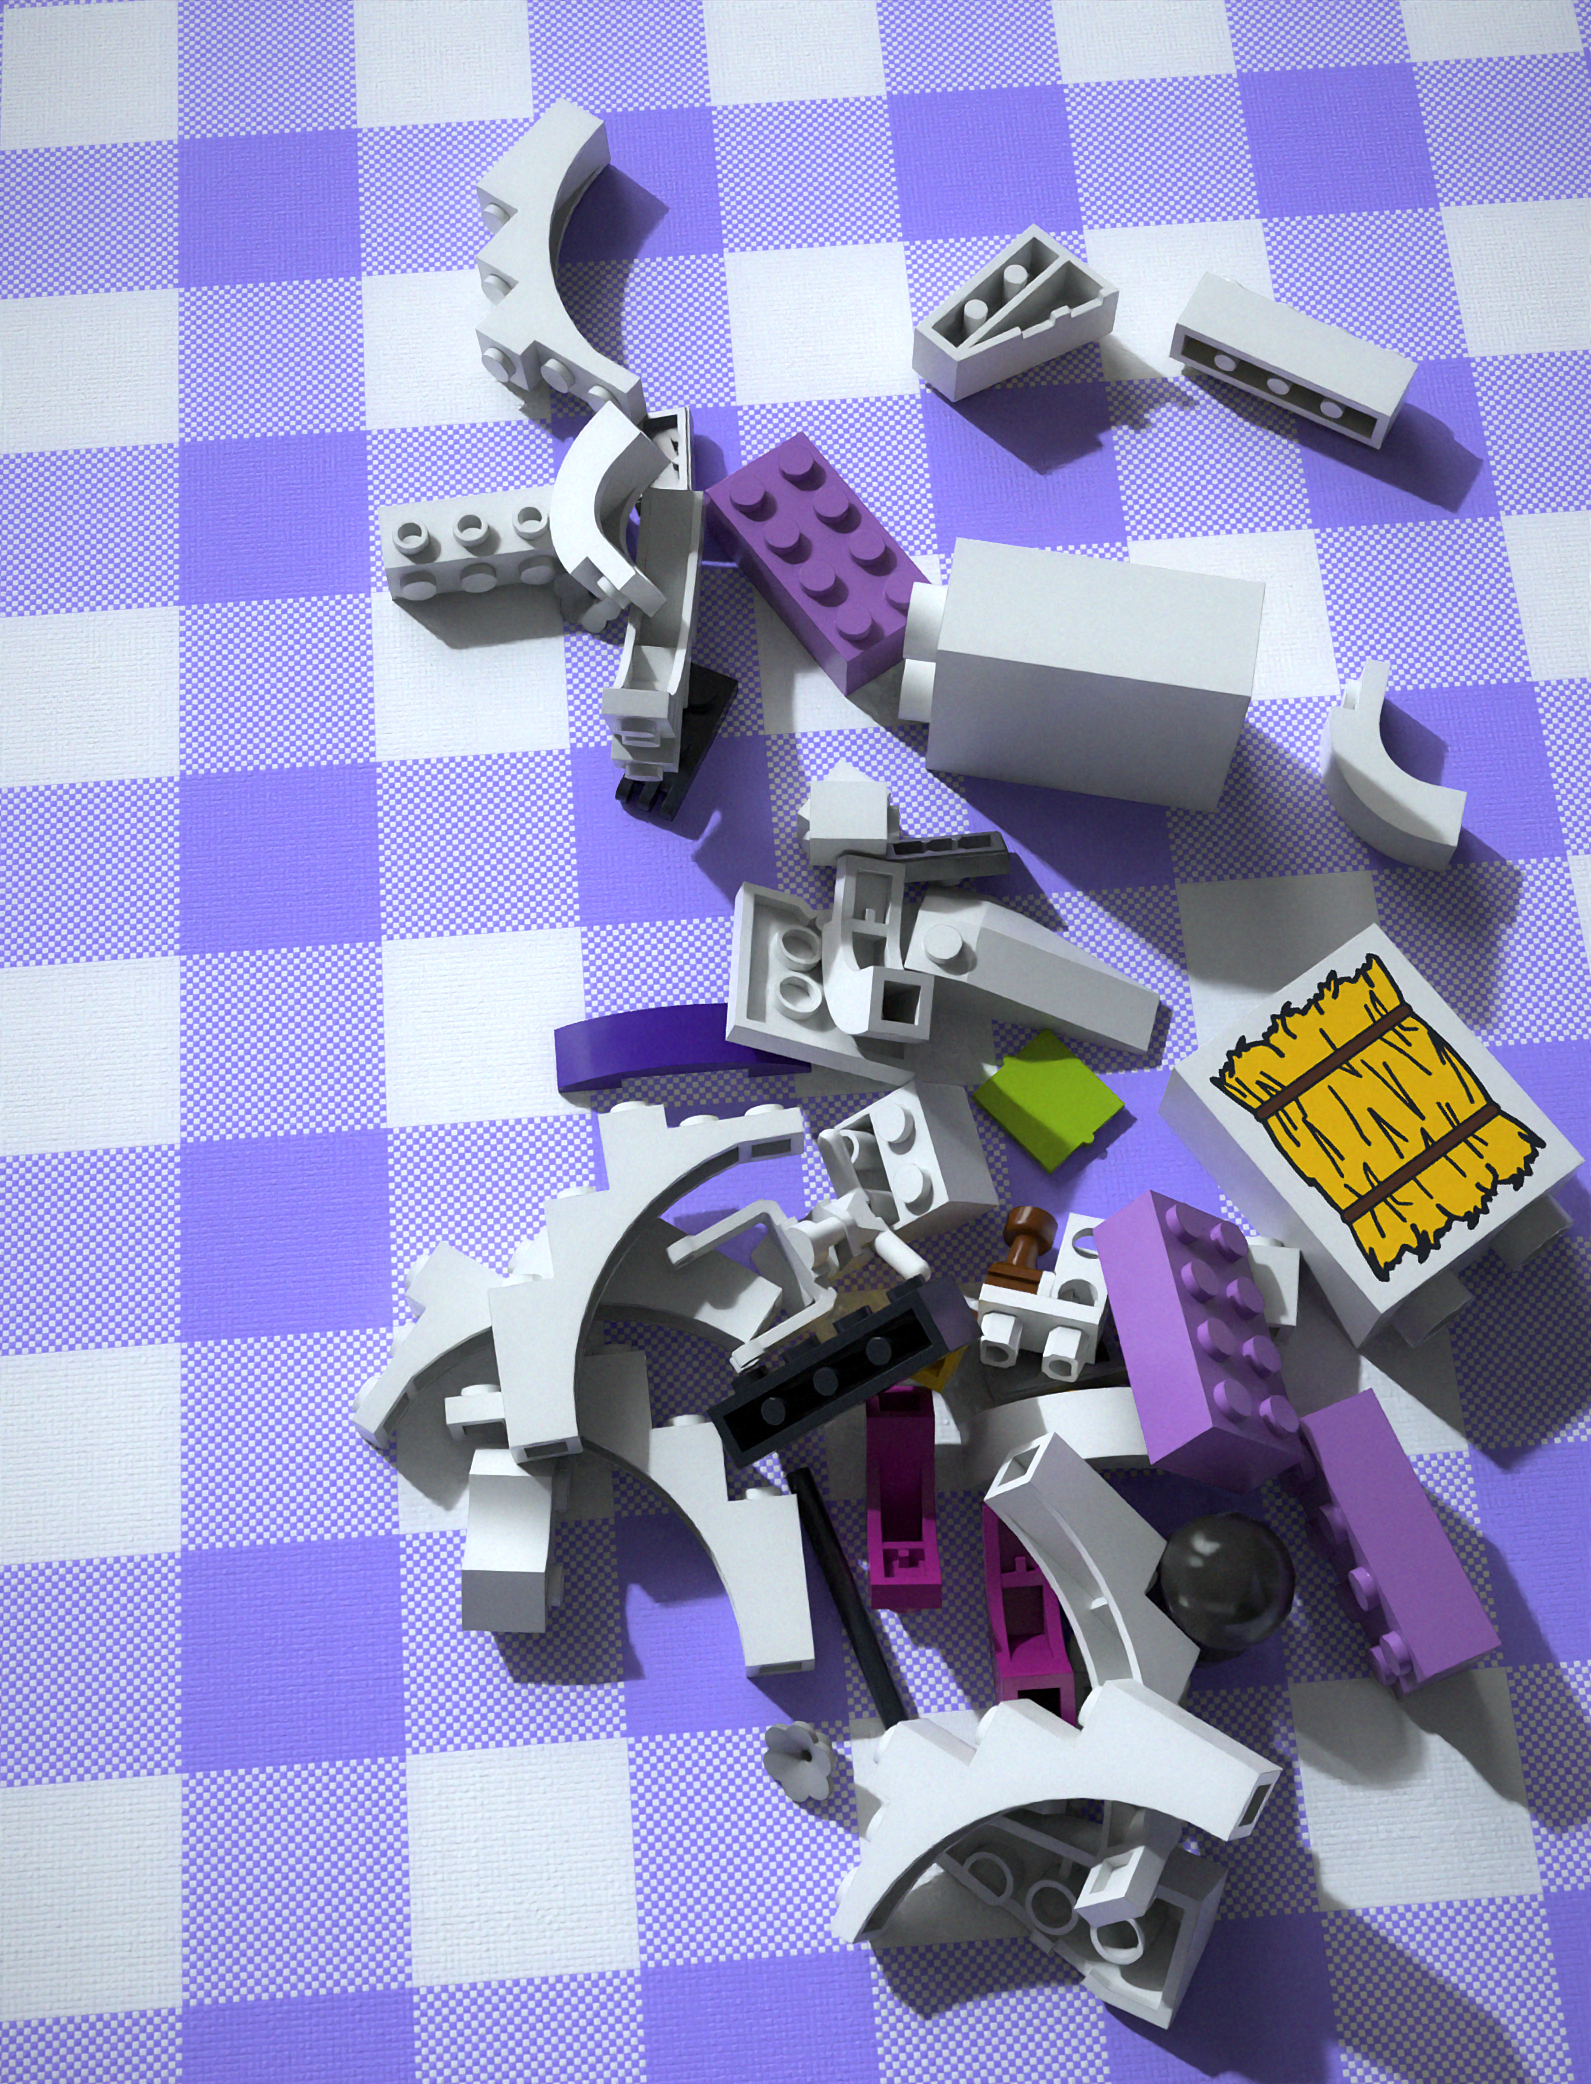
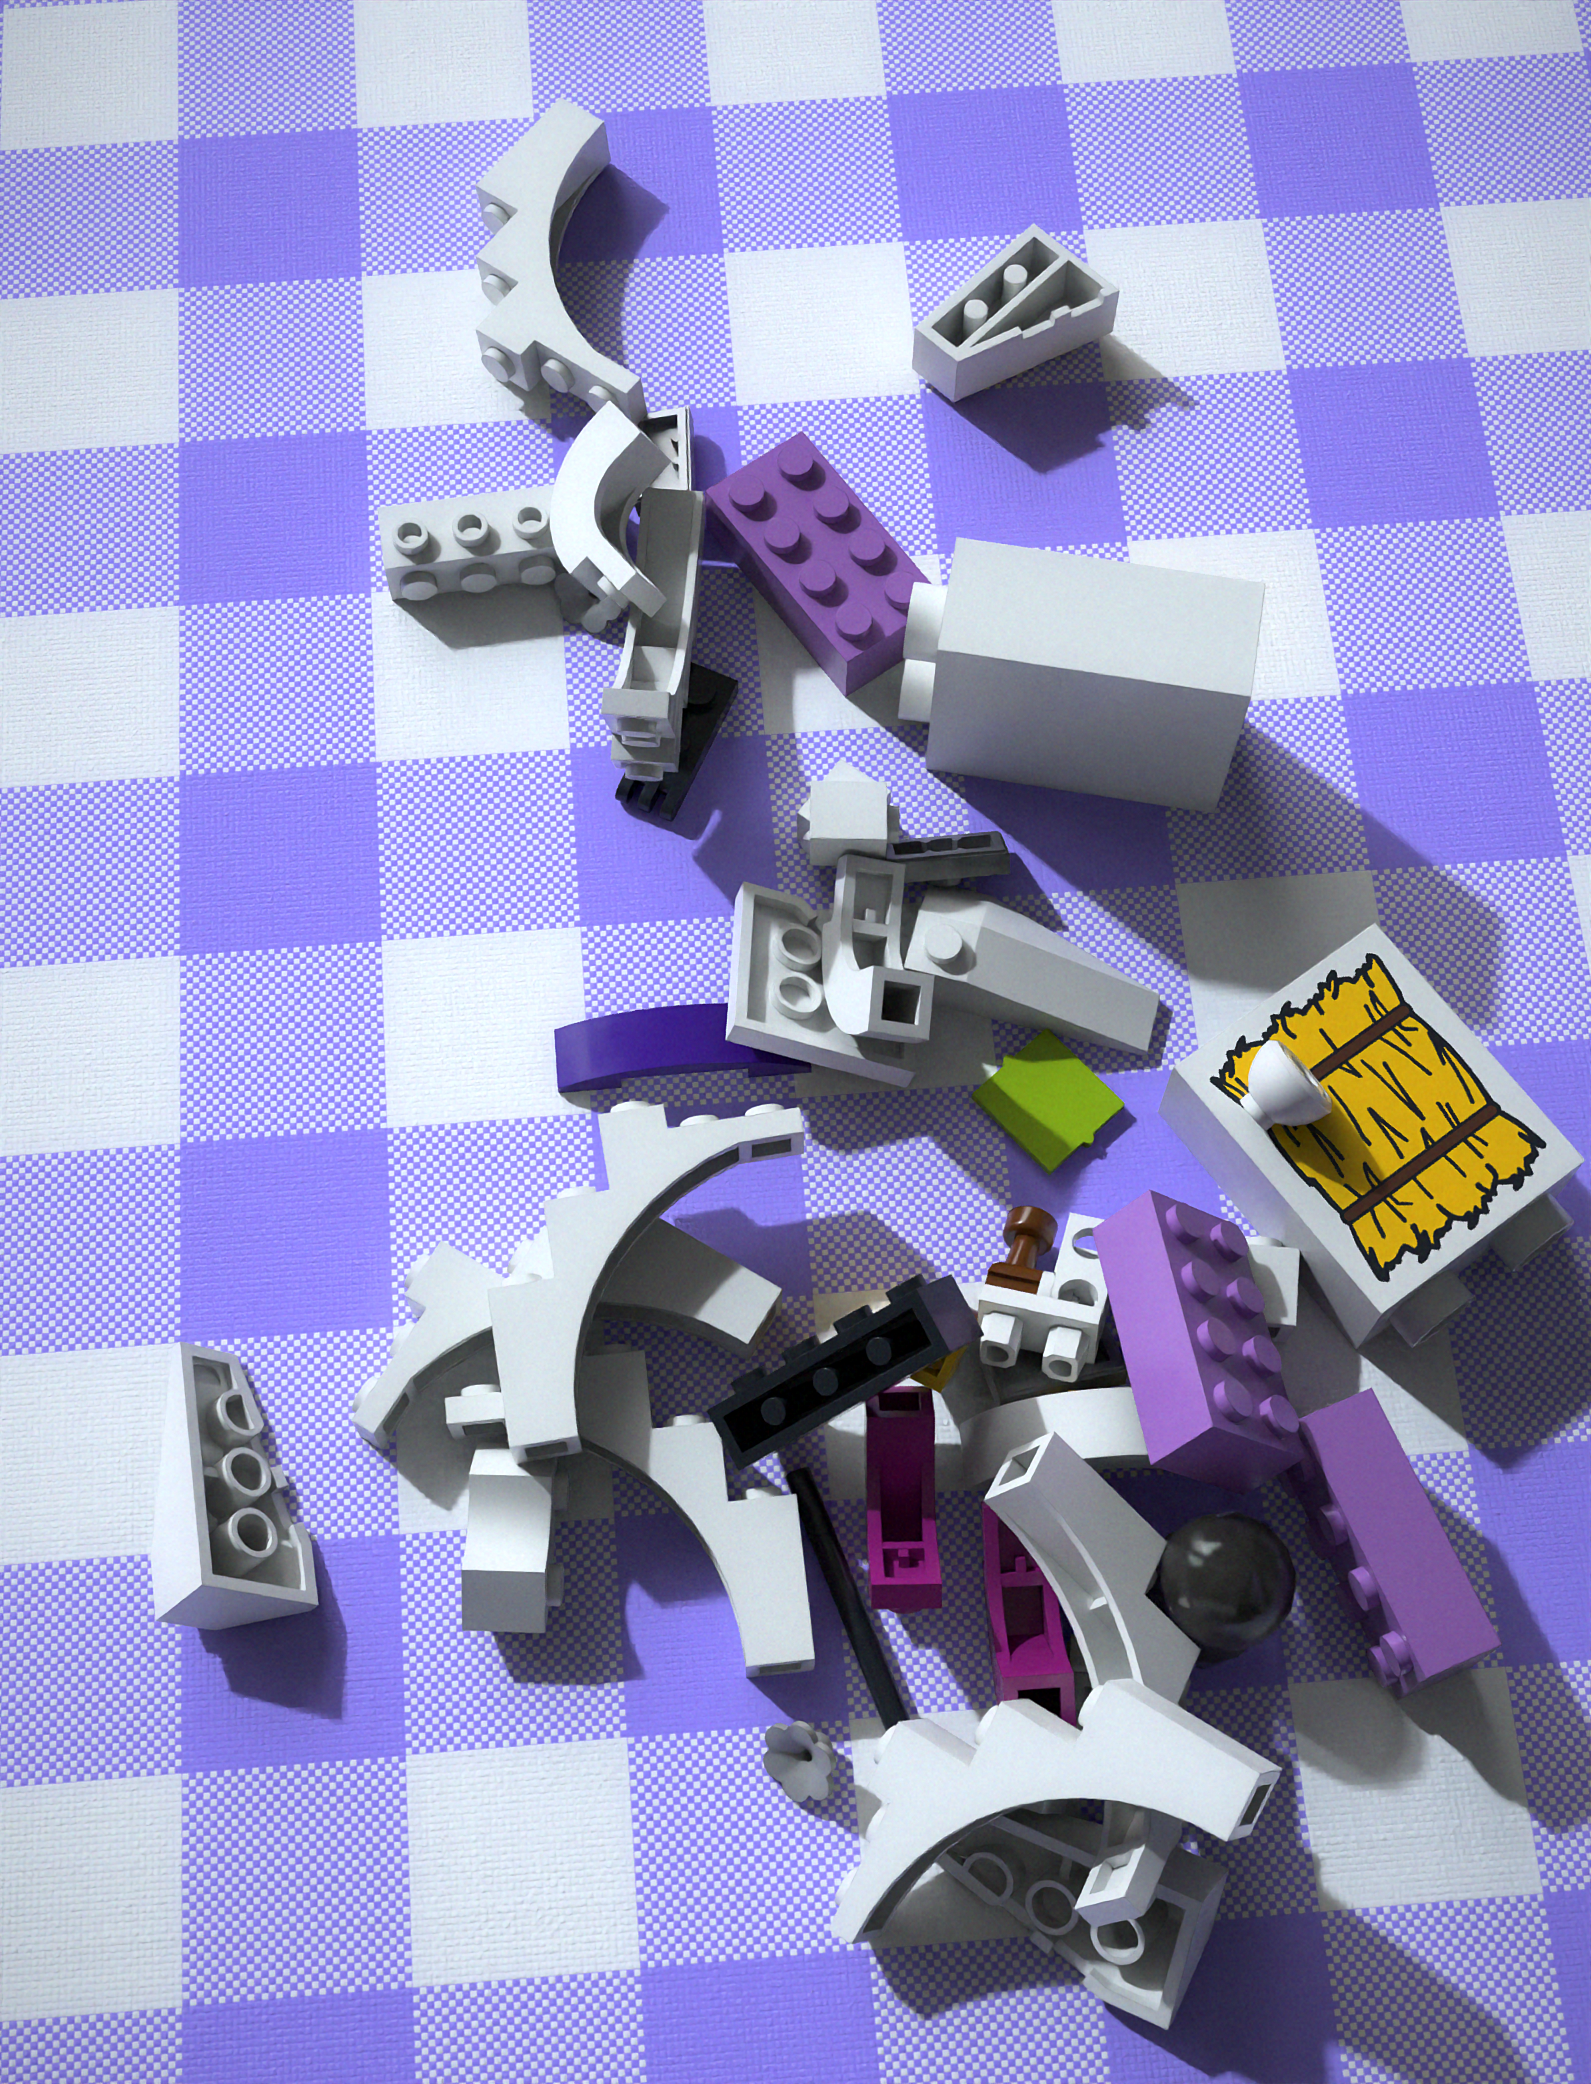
white piece [663,1129,931,1374] -> none
white slope [831,1080,1000,1251] -> none
white brick [1169,271,1419,450] -> none
white arch [1319,658,1467,873] -> none
none -> white wedge [150,1341,319,1631]
none -> white brick [1240,1040,1332,1131]

